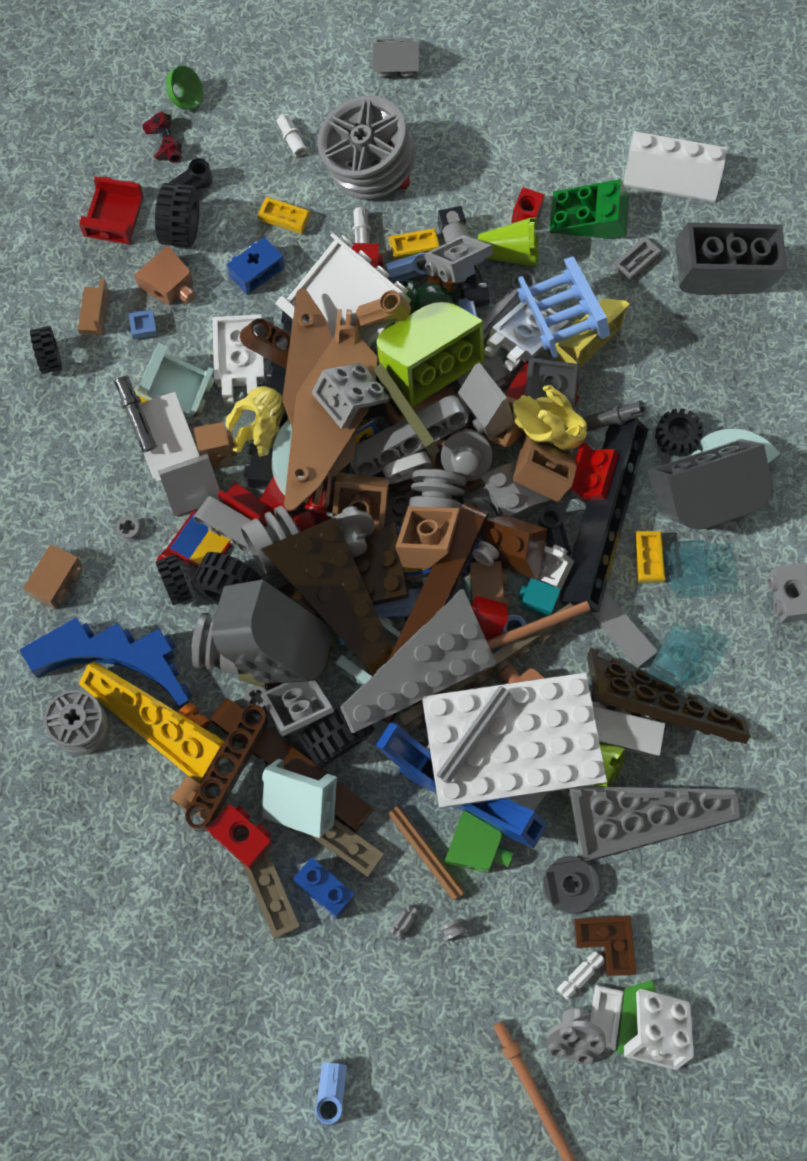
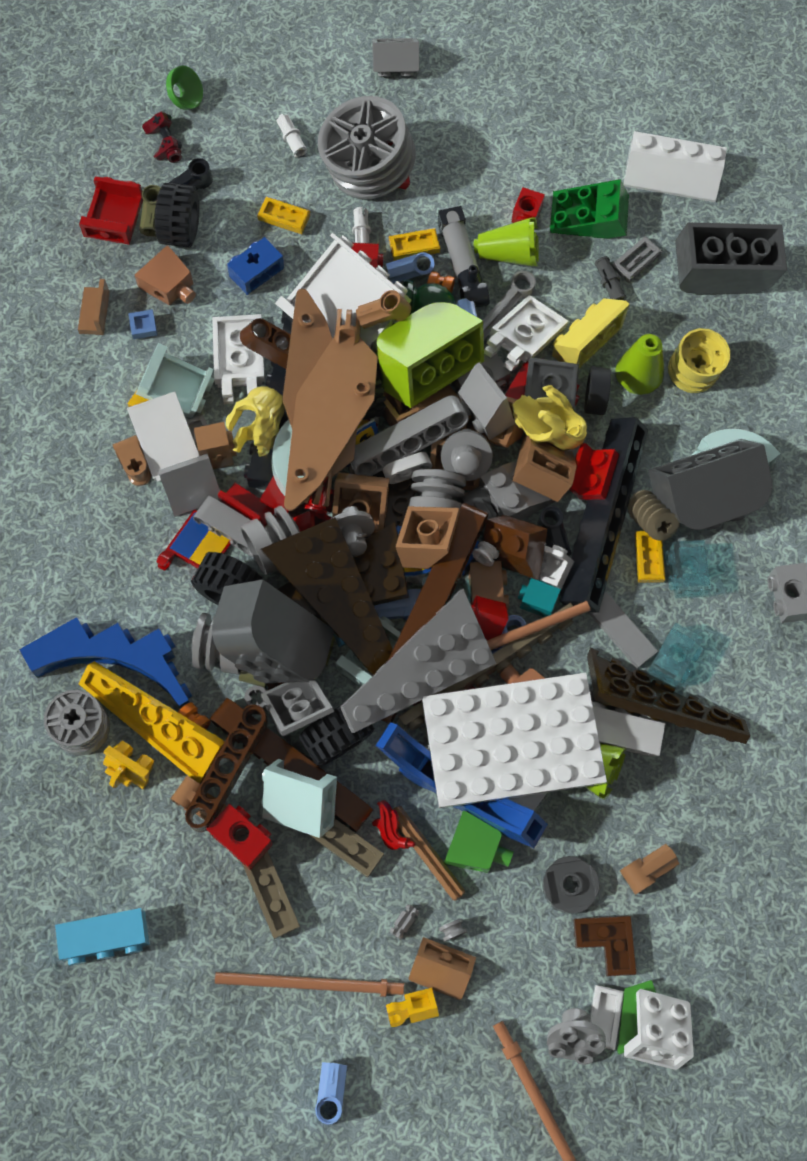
medium nougat brick [23,544,82,610] -> none
black tyre [30,326,62,374] -> none
dark grey pin [113,375,158,453] -> none
light grey bush [116,516,141,542] -> none
black tyre [155,554,193,606] -> none
blue brick [293,857,355,919] -> none
light grey bracket [311,363,390,429] -> none
olive tile [374,363,440,456] -> none
light grey plate [424,235,493,283] -> none
light grey axle [437,686,511,783] -> none
light blue fence [517,256,610,358] -> none
white axle [557,951,605,999] -> none
light grey wing [569,787,740,861] -> none
dark grey pin [583,400,647,432] -> none
black tyre [655,408,703,457] -> none
none -> medium azure brick [55,908,150,966]
none -> yellow hips [103,740,154,790]
none -> medium nougat piece [112,435,151,486]
none -> olive piece [139,185,160,237]
none -> nougat bar [215,972,404,997]
none -> red piece [372,800,415,850]
none -> yellow plate [386,987,439,1027]
none -> medium nougat panel [408,937,476,1000]
none -> black tyre [584,366,611,415]
none -> dark grey pin [595,256,627,301]
none -> lime cone [615,334,664,395]
none -> medium nougat piece [620,844,679,895]
none -> dark tan piece [628,490,679,541]
none -> light yellow wheel [668,328,730,393]

